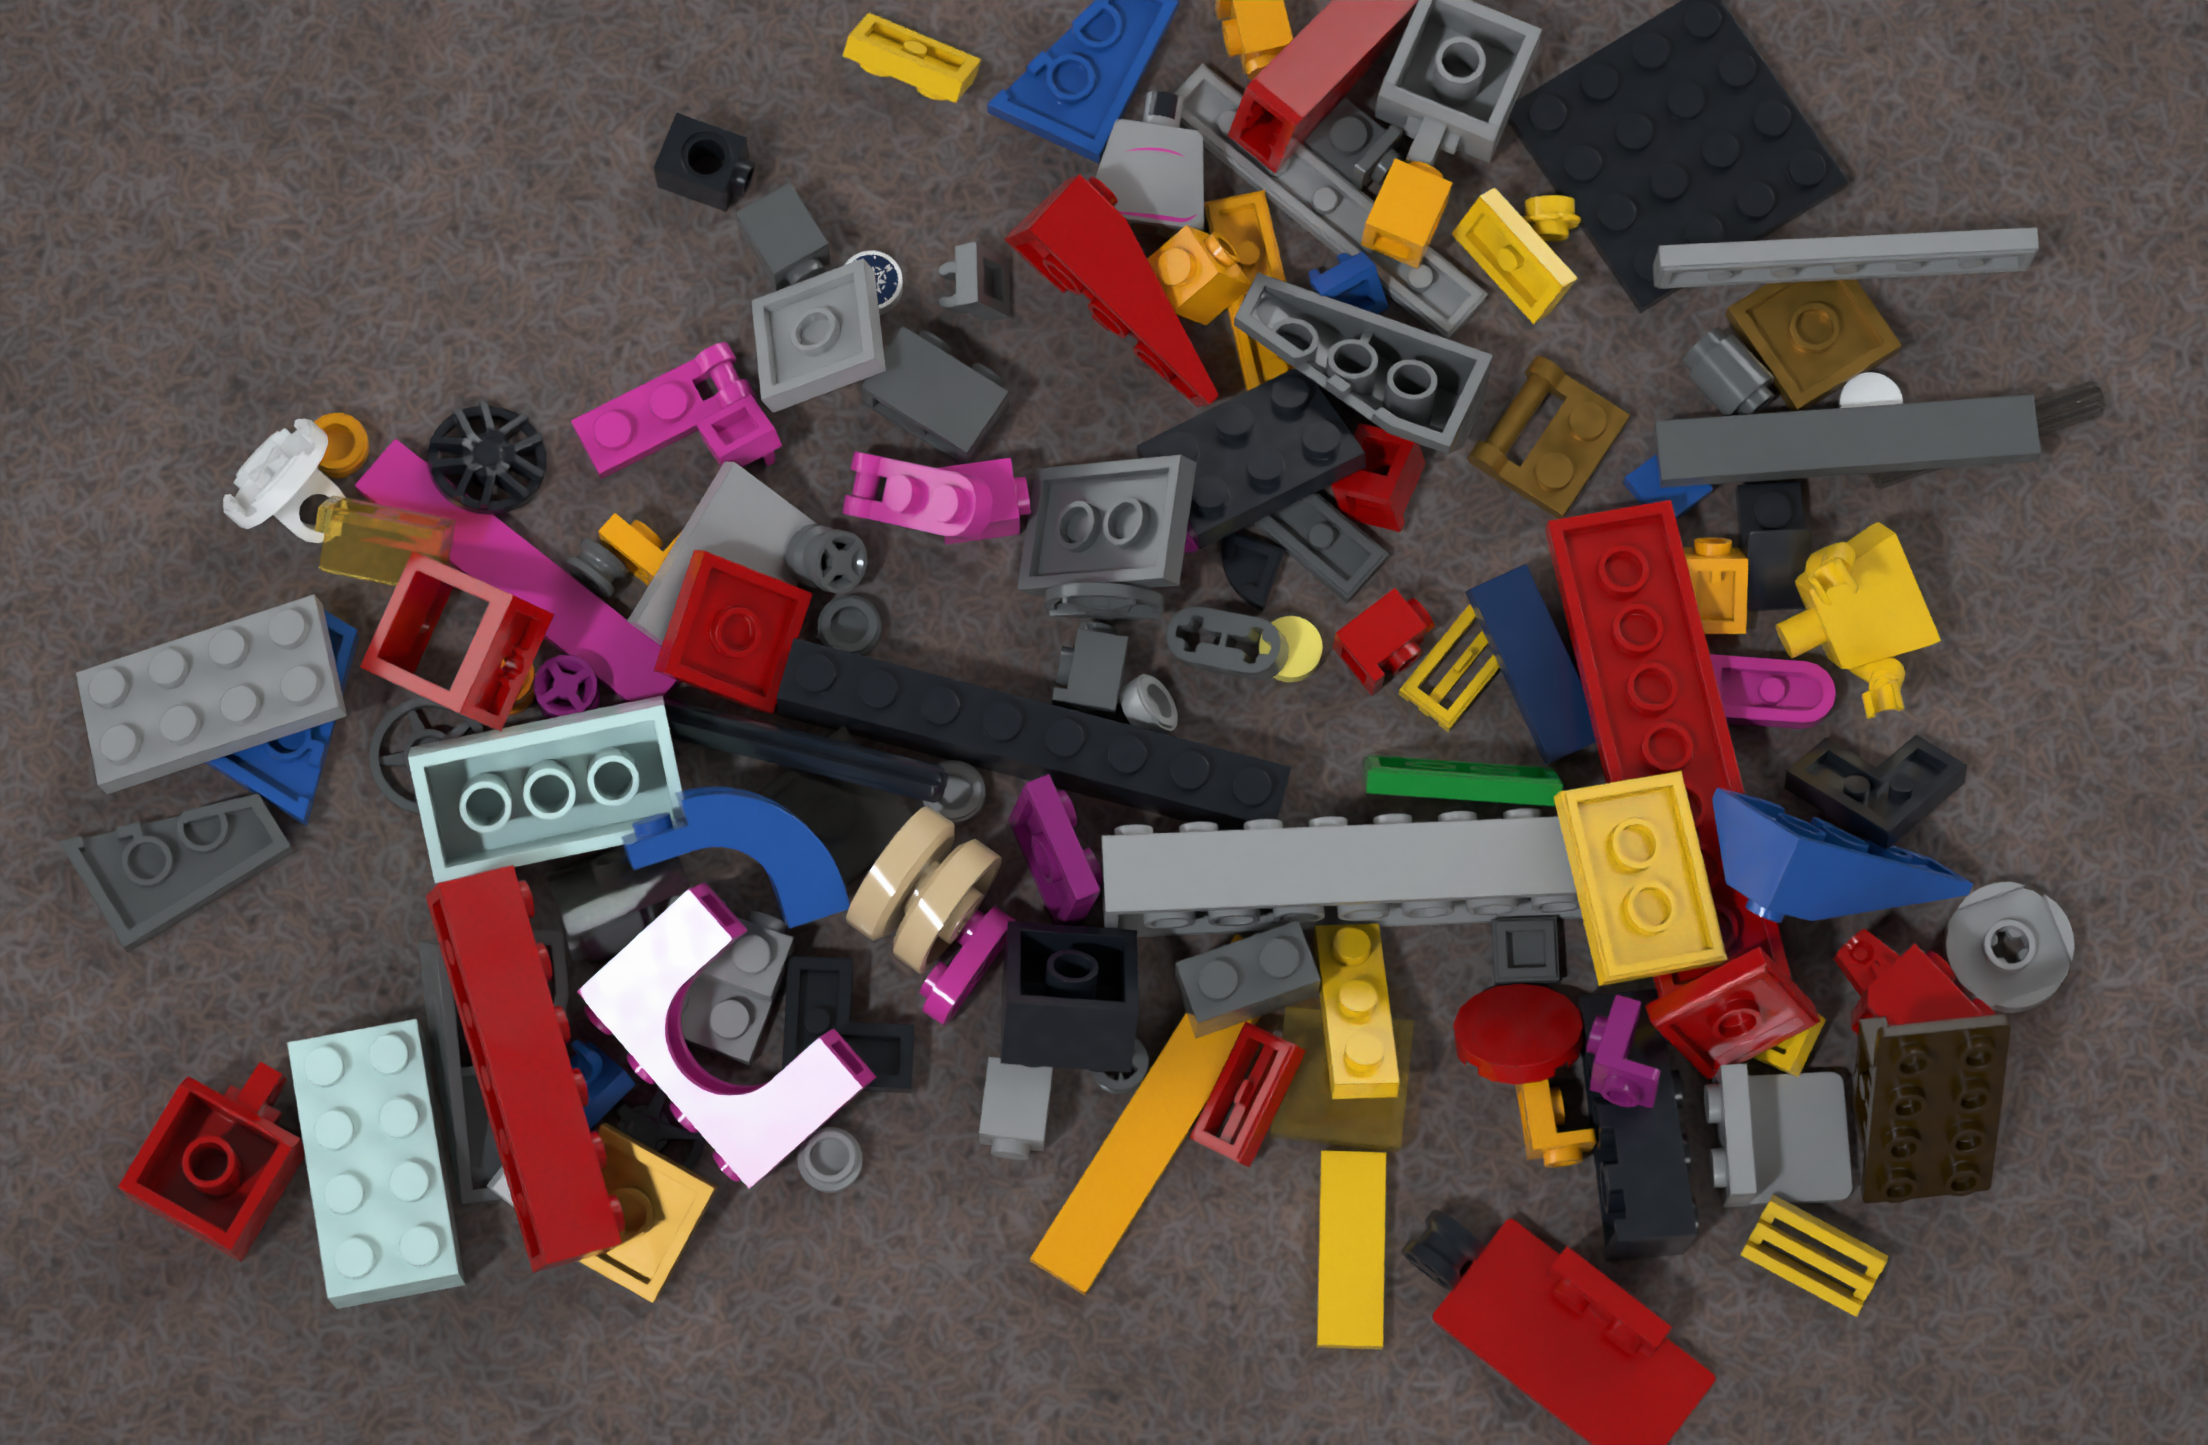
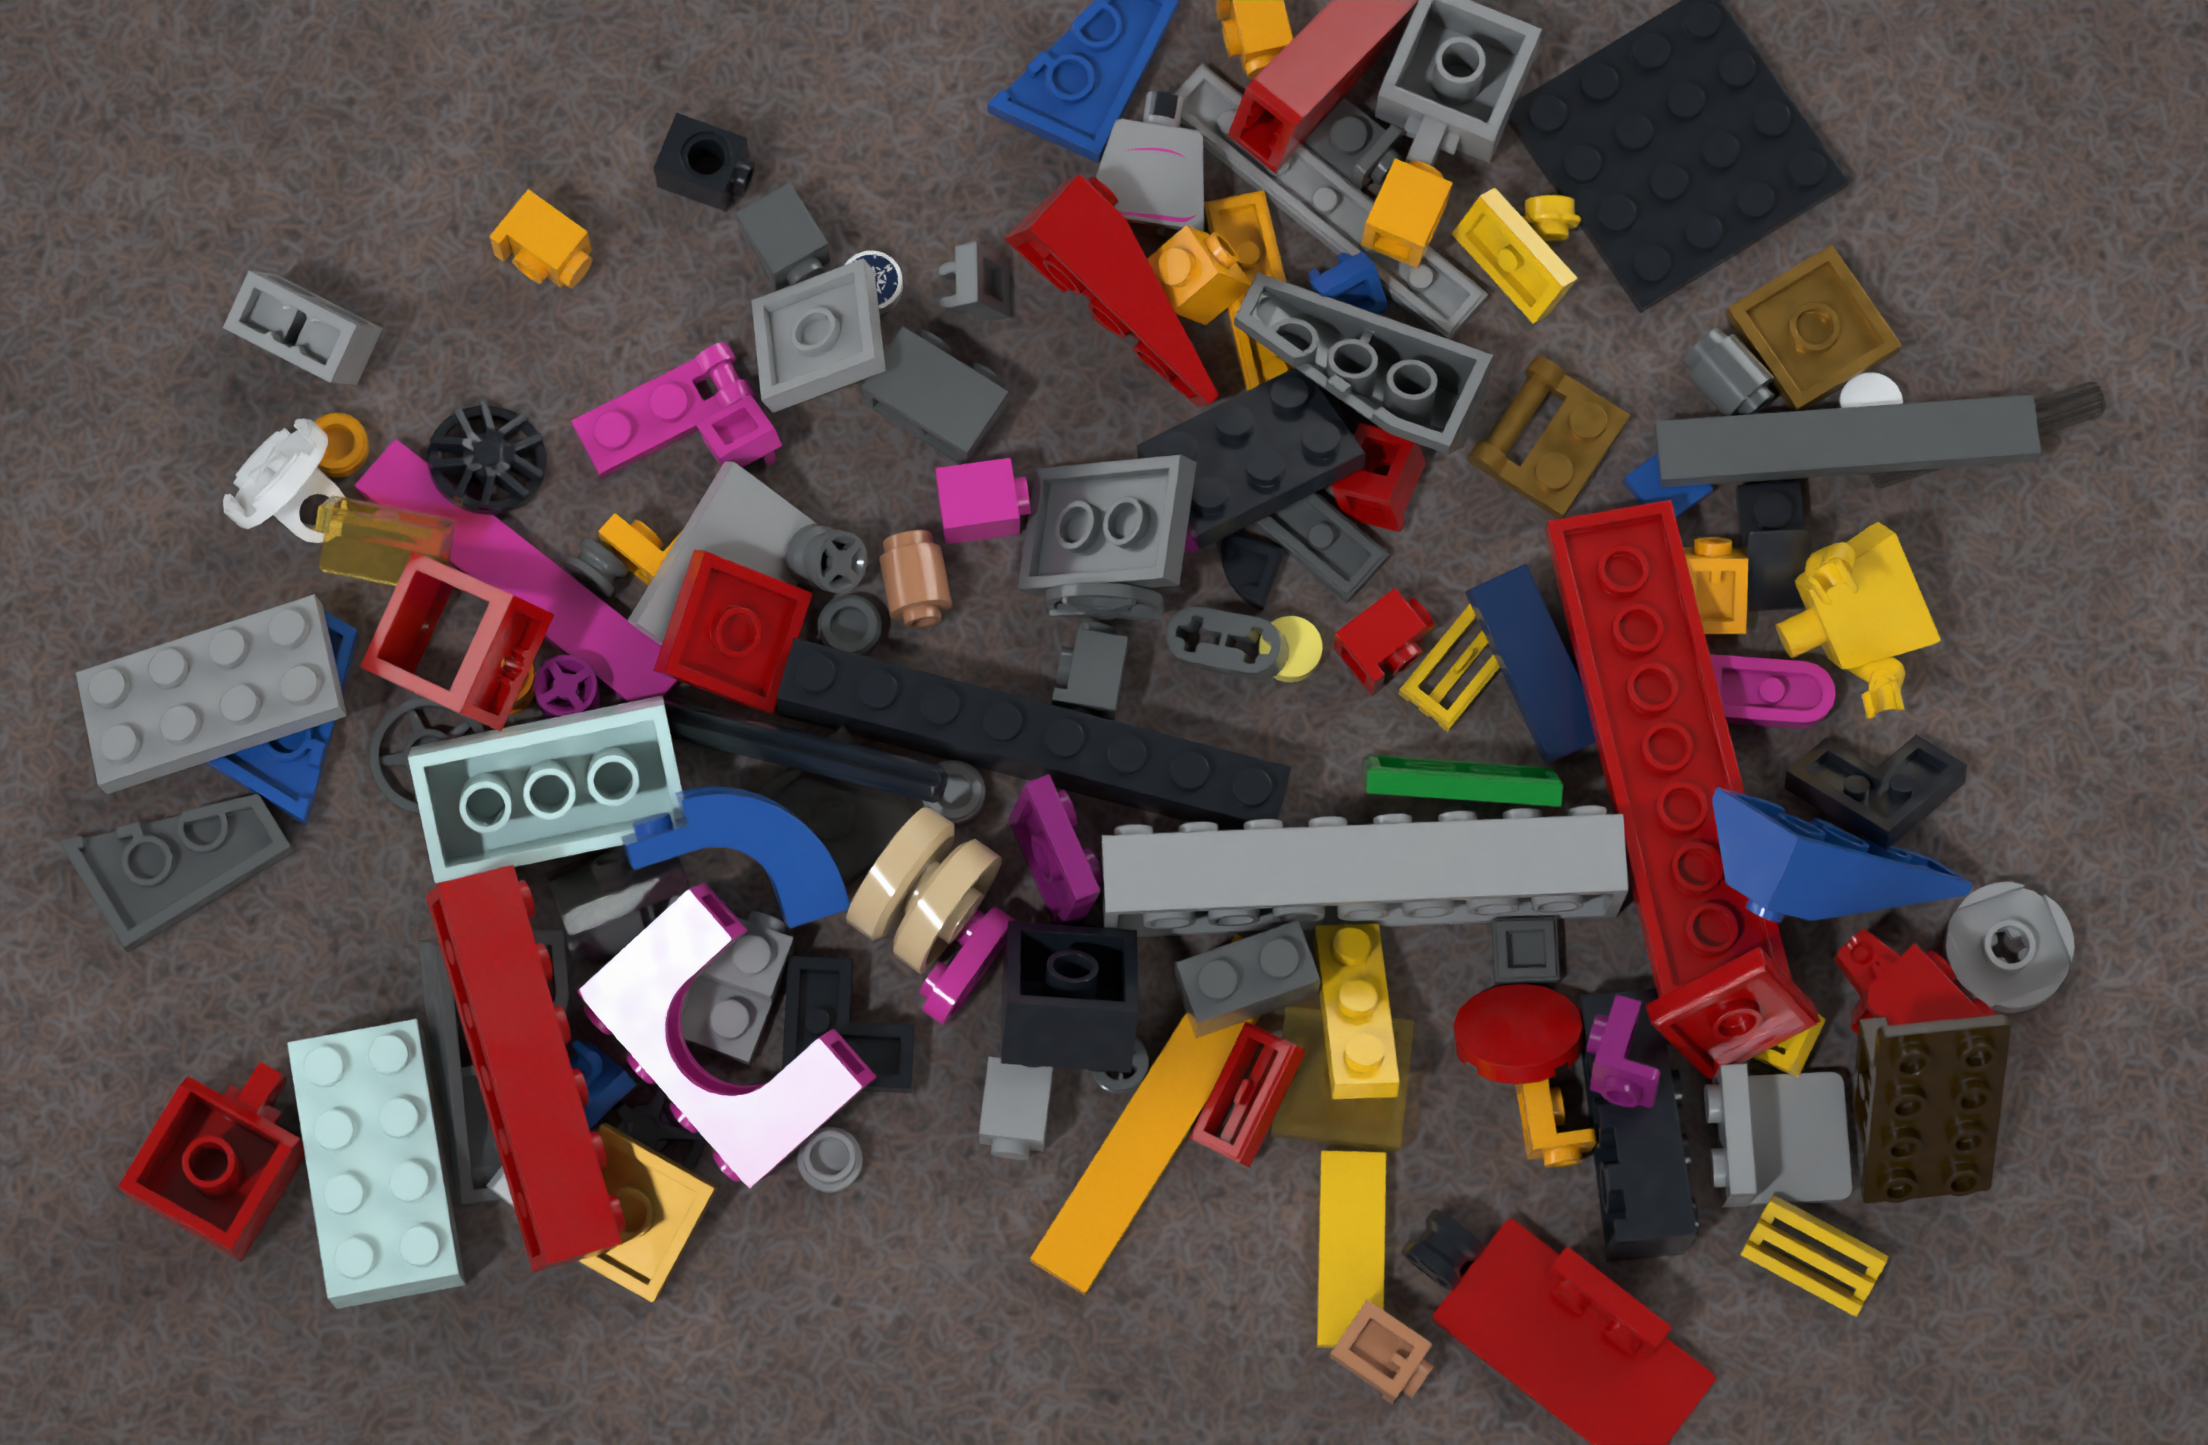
yellow plate [842,12,981,103] -> none
dark pink plate [842,451,993,539] -> none
light grey tile [1119,674,1178,734] -> none
yellow tile [1554,771,1727,986] -> none
light grey tile [1653,227,2039,289] -> none
none -> light grey brick [223,271,383,385]
none -> light orange brick [489,189,592,288]
none -> nougat brick [879,530,952,629]
none -> nougat bracket [1329,1300,1434,1405]

